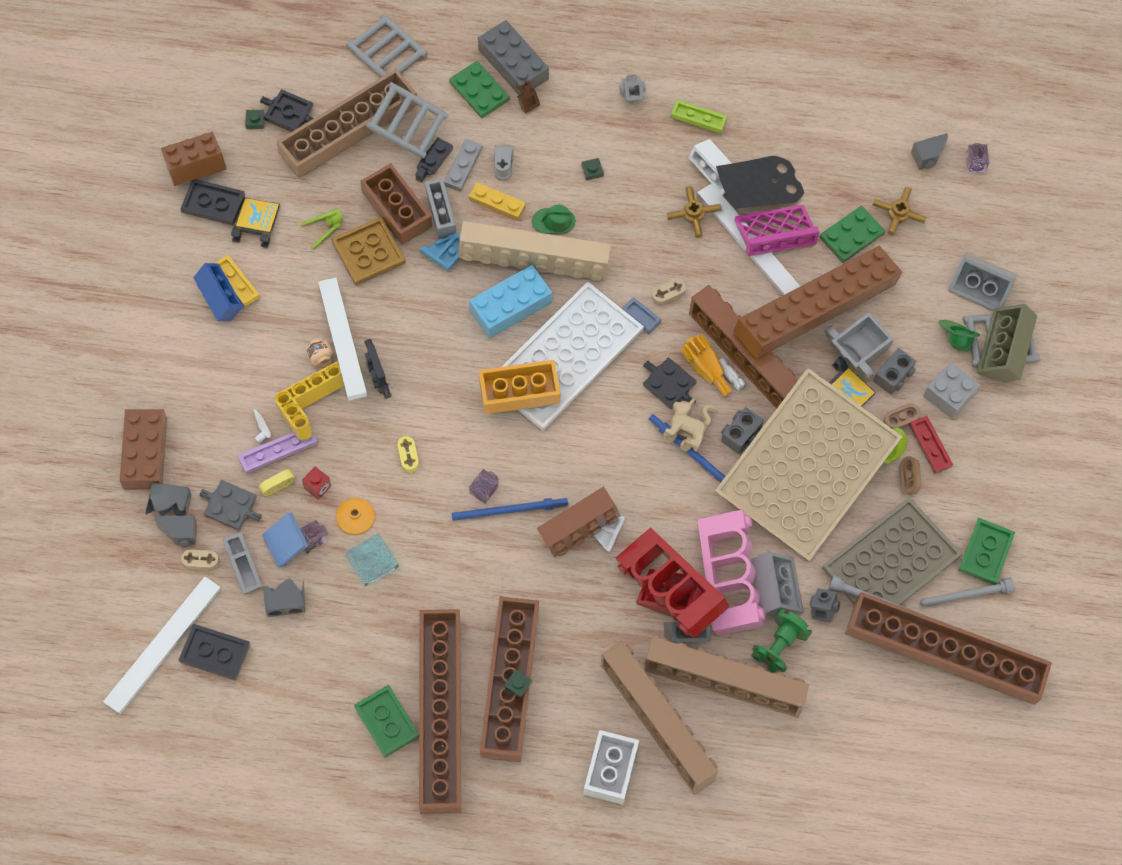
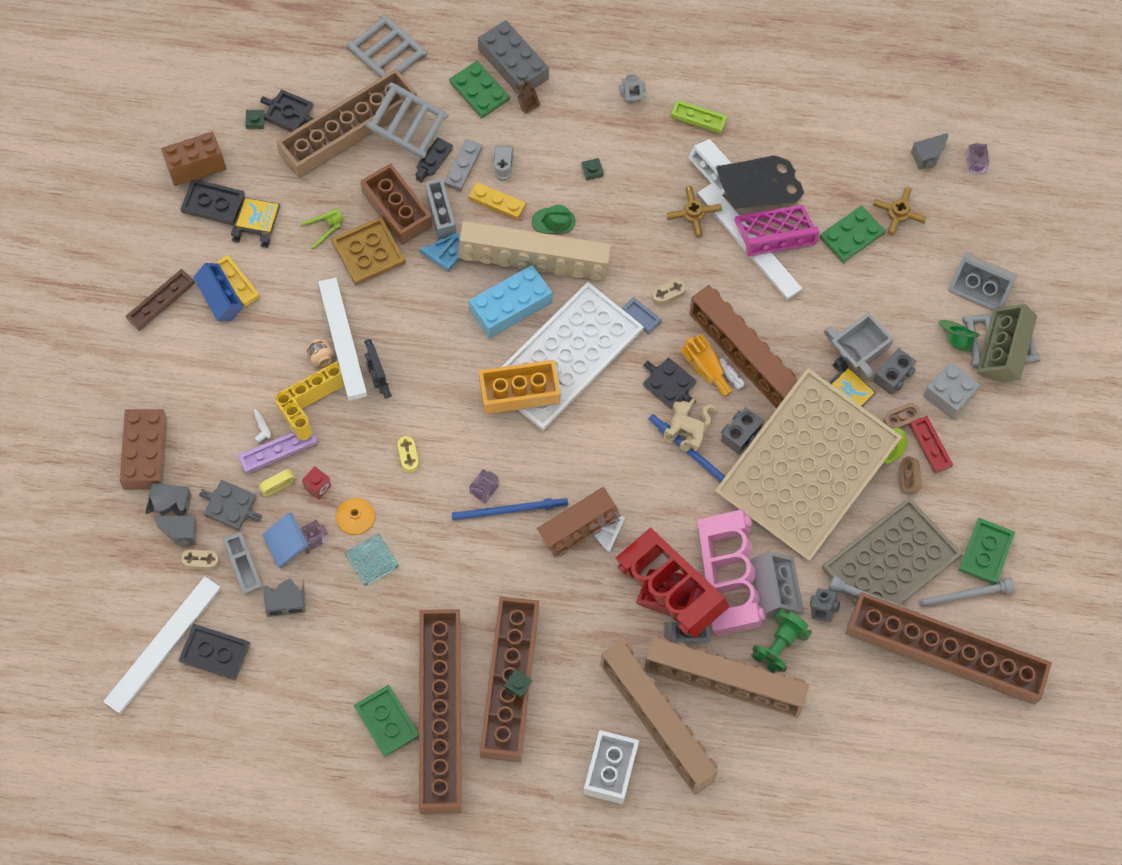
dark orange brick [733,245,902,359] -> none
none -> reddish brown plate [125,268,195,331]

